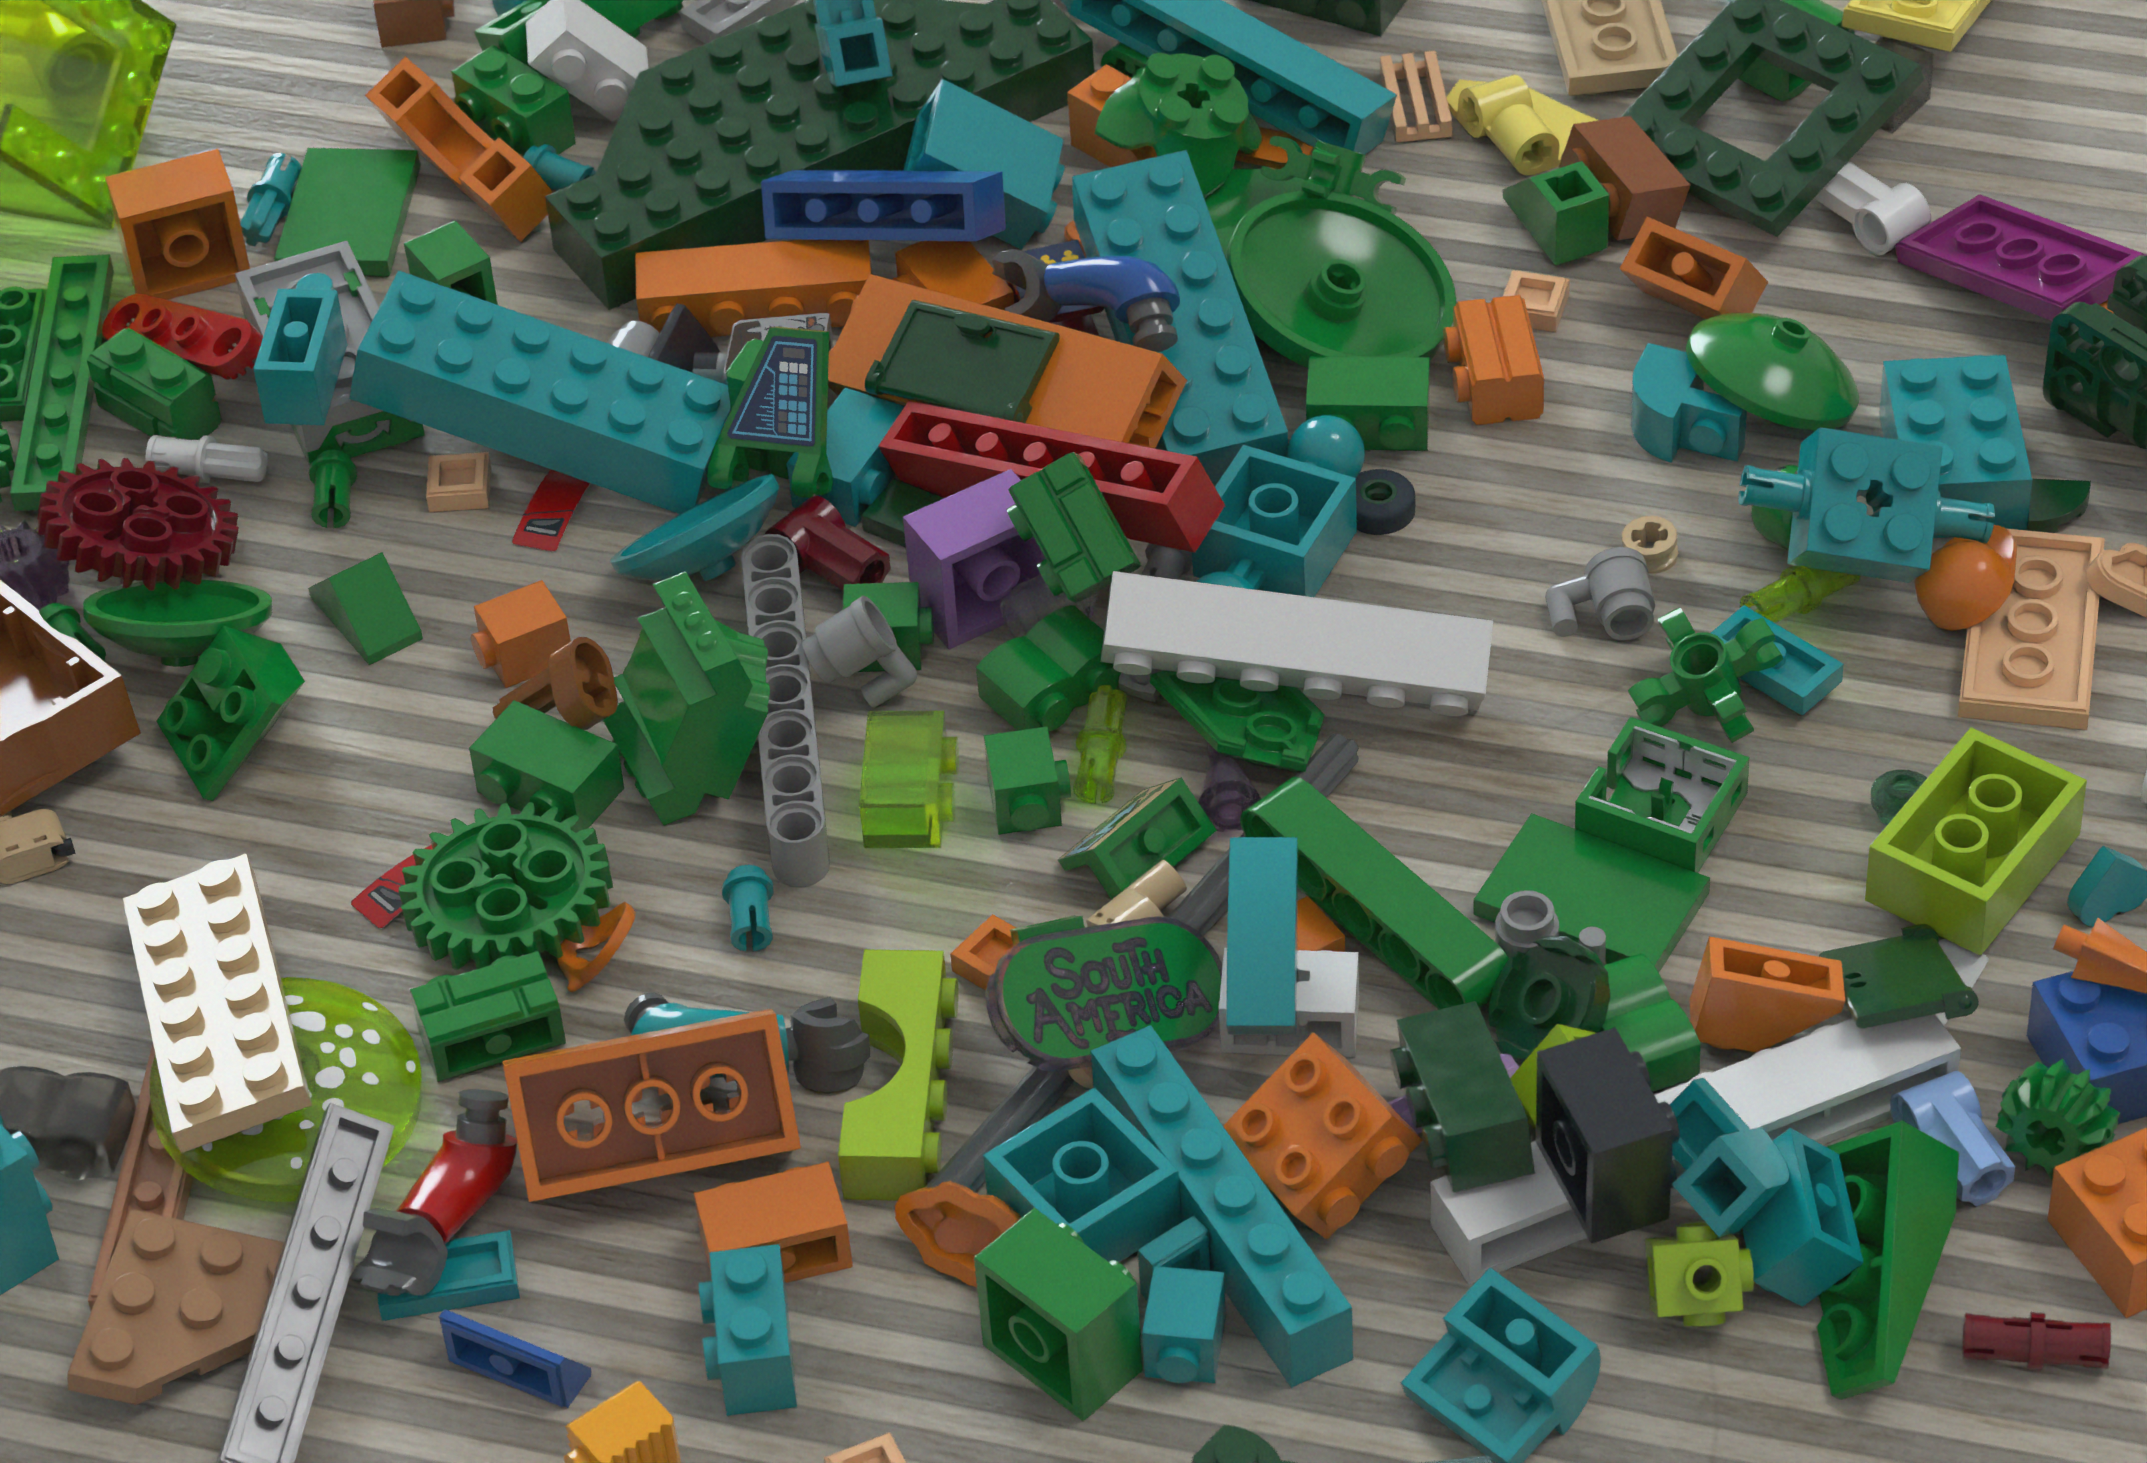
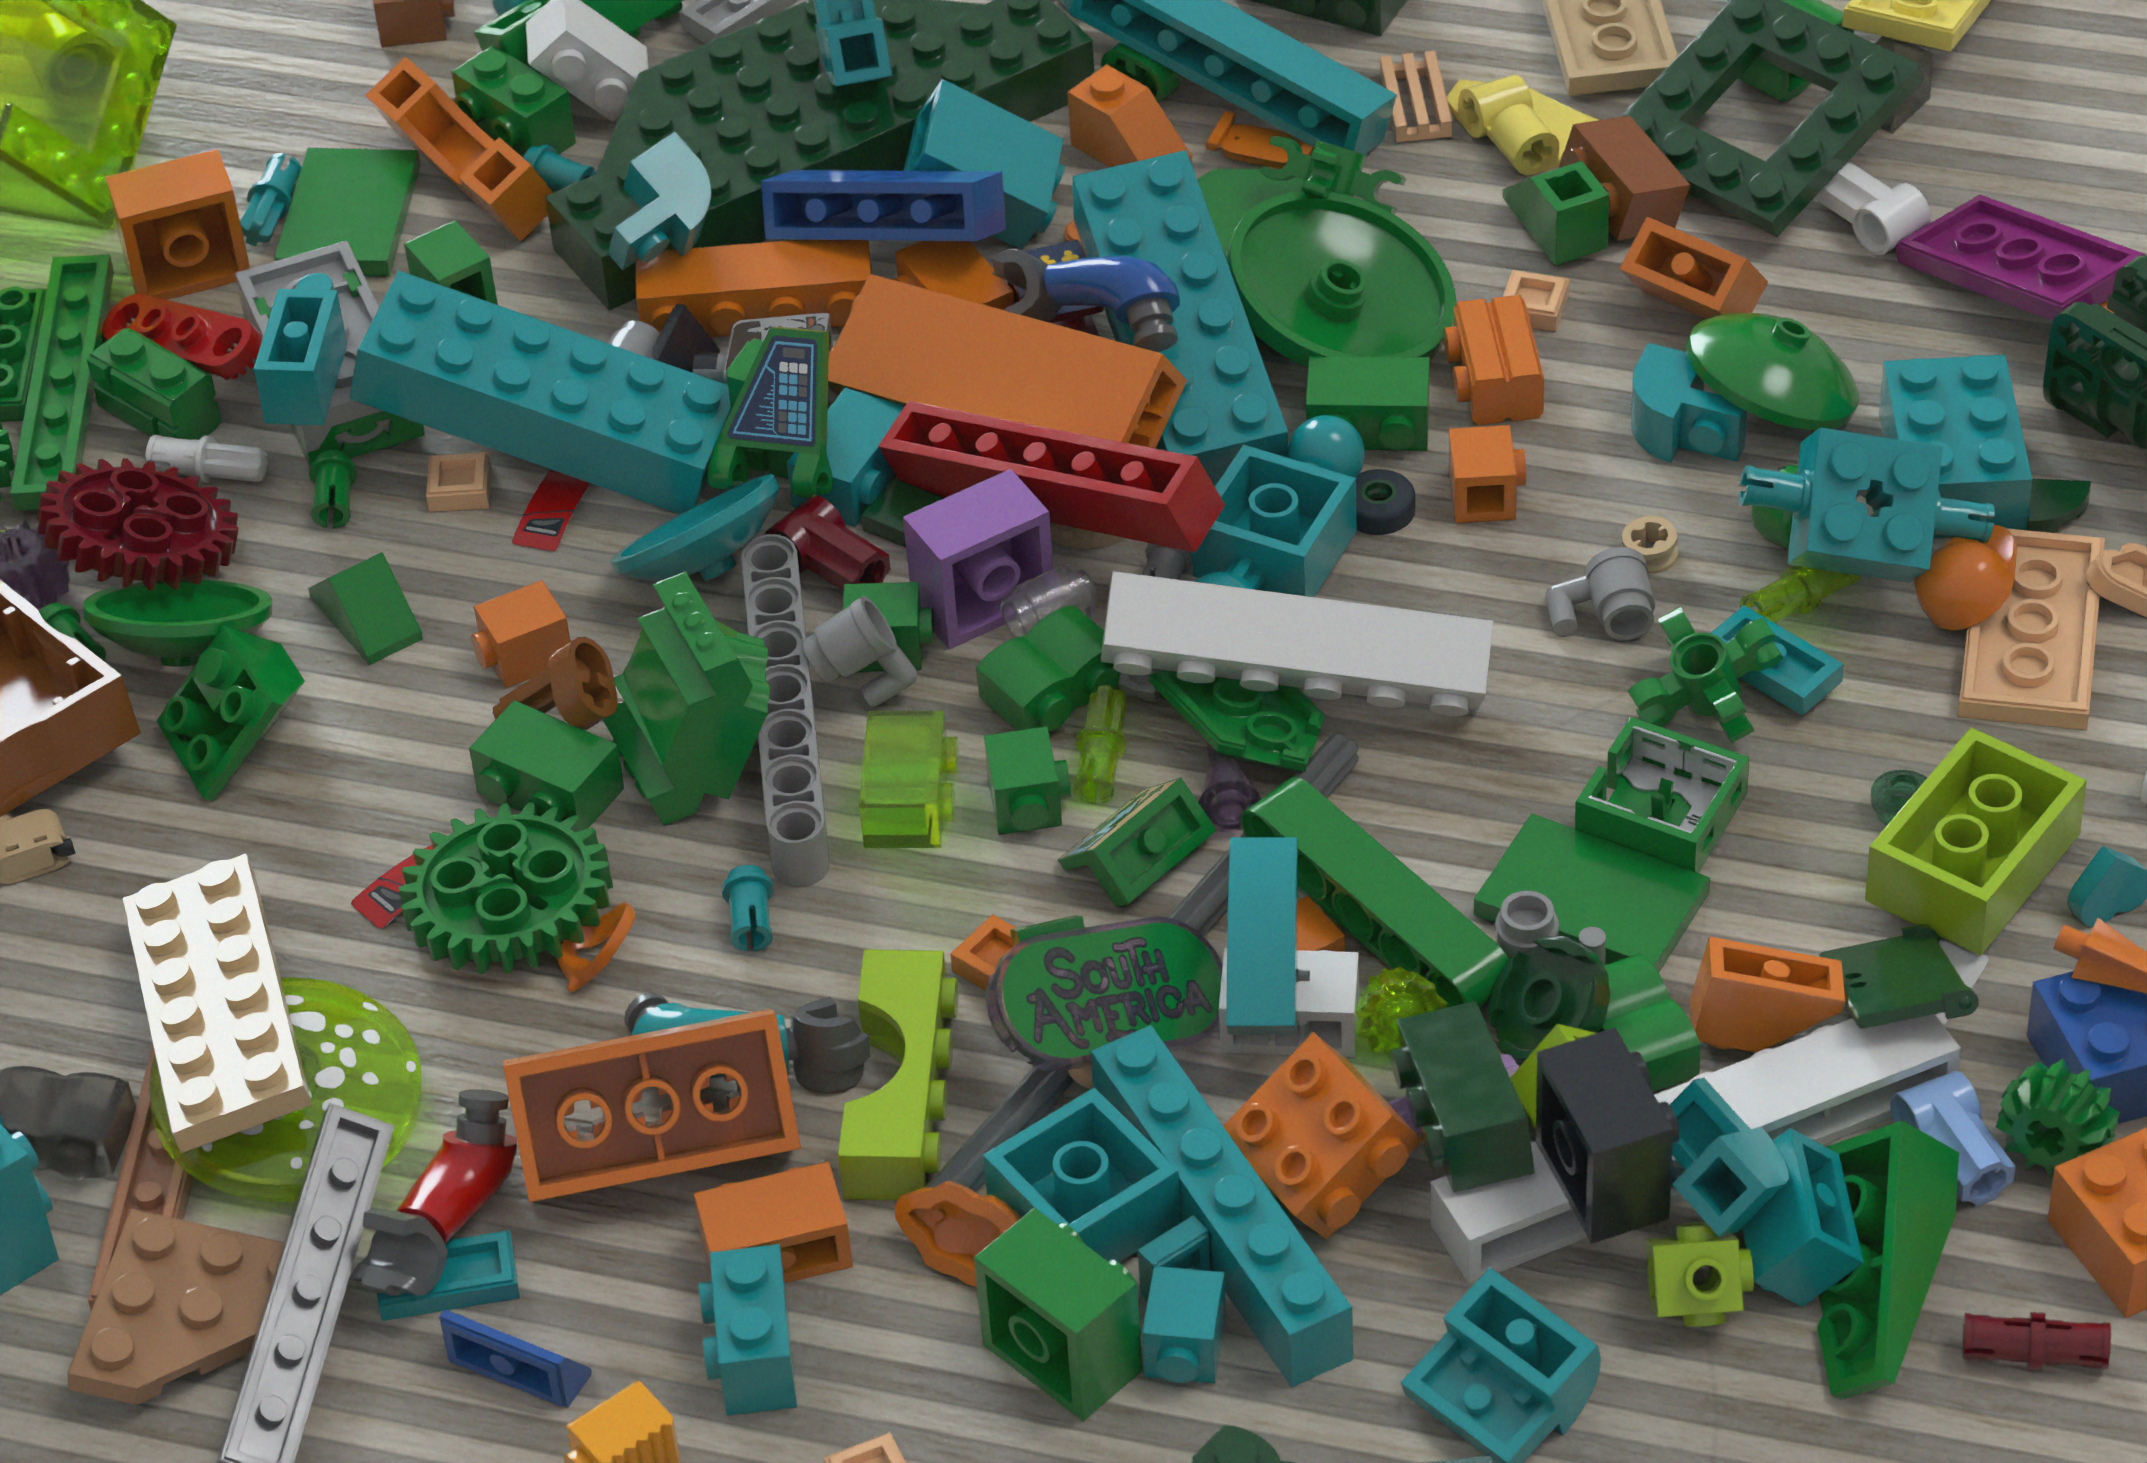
green brick [410,951,566,1082] -> none
dark green door [865,300,1060,423] -> none
green brick [1006,452,1142,603] -> none
tan piece [1086,860,1187,959] -> none
green brick [1094,53,1262,198] -> none
none -> teal brick [608,132,711,270]
none -> clear neon green piece [1356,966,1448,1060]
none -> orange brick [1449,425,1526,523]

